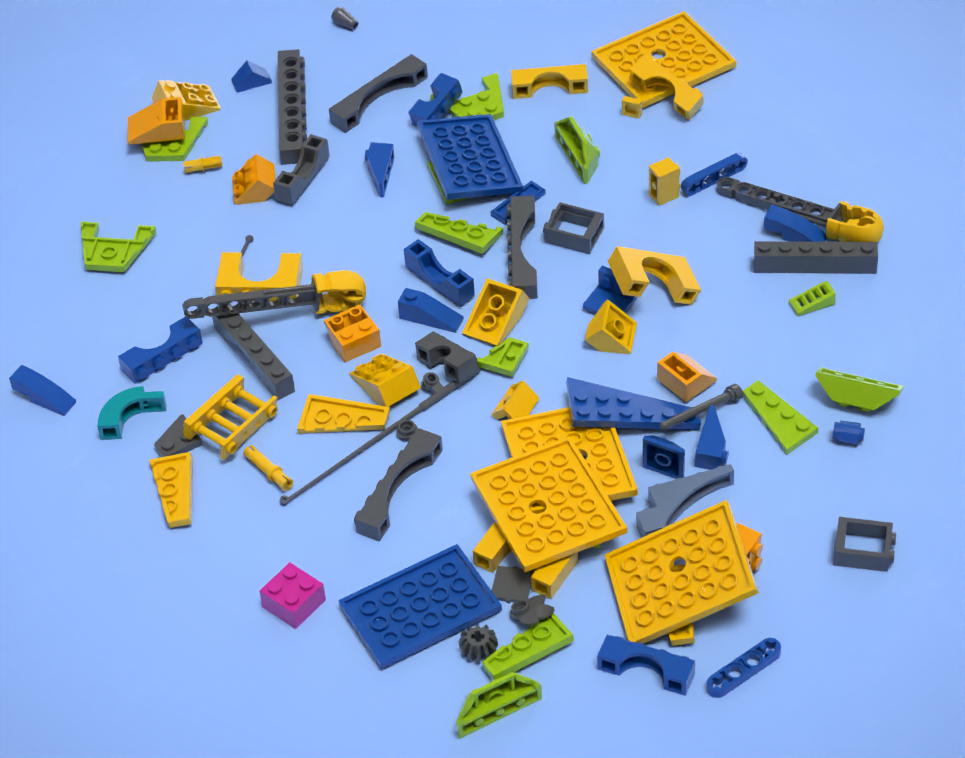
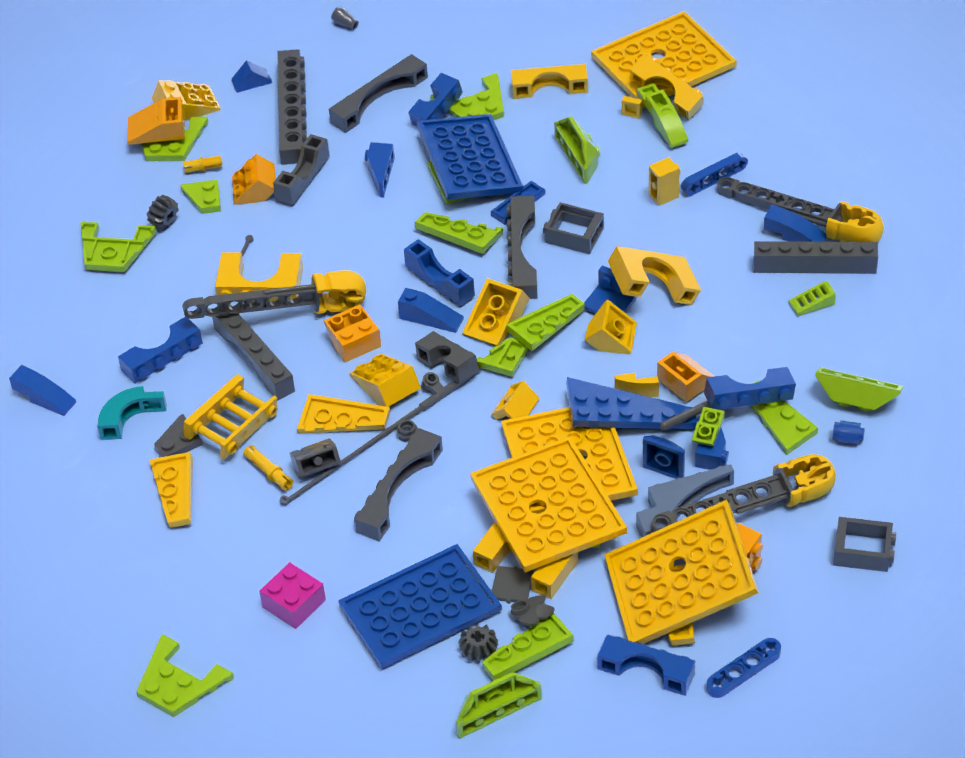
none -> lime wing [136,634,234,717]
none -> dark grey gear [146,195,179,230]
none -> lime wing [181,179,221,214]
none -> dark grey brick [289,438,341,478]
none -> lime wing [507,294,585,351]
none -> yellow slope [614,373,659,397]
none -> lime slope [637,83,689,148]
none -> piece [651,454,836,532]
none -> lime slope [692,407,725,446]
none -> blue arch [704,367,796,410]

